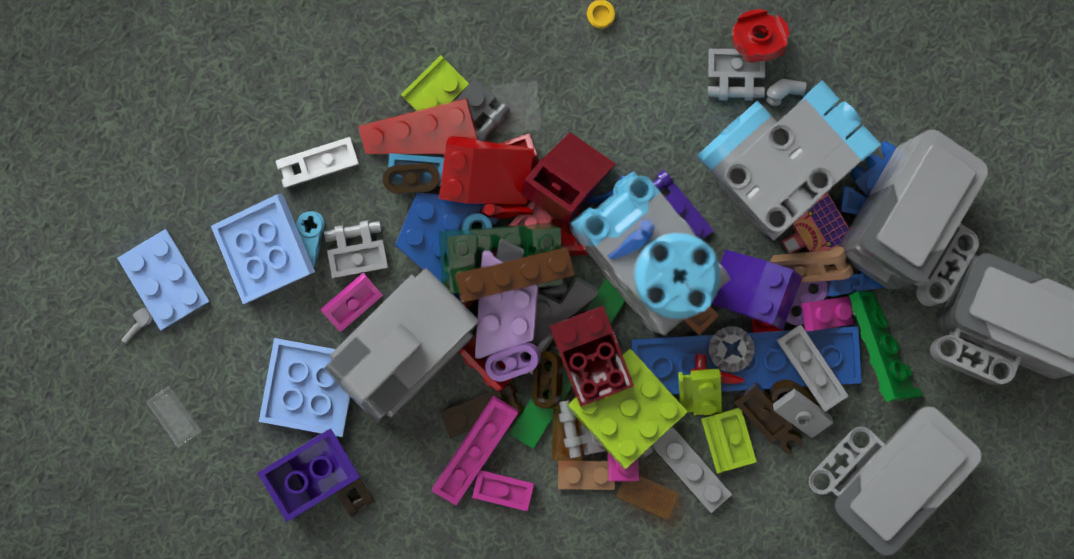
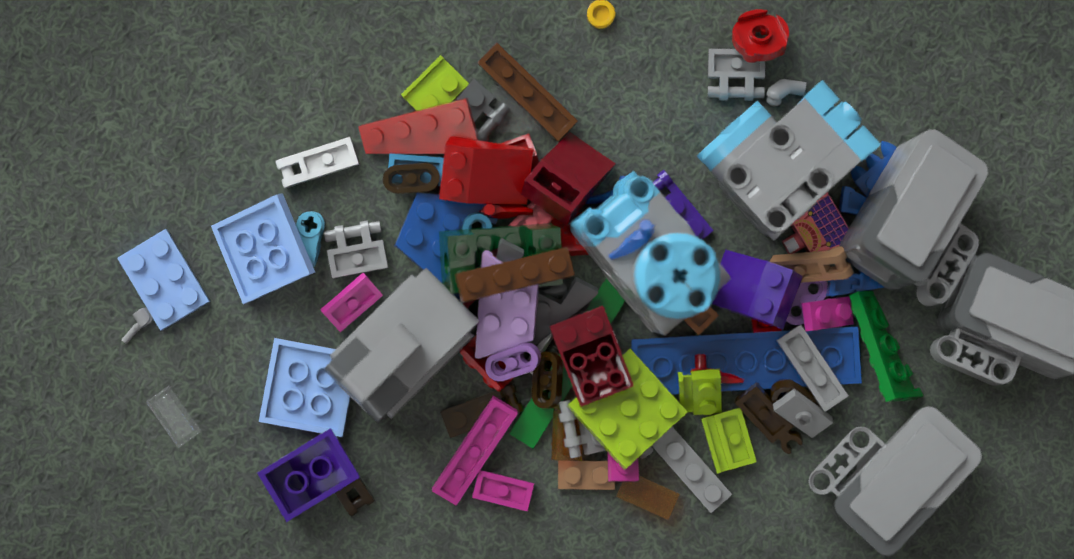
light grey gear [709,327,754,372] -> none
none -> reddish brown plate [477,43,578,142]

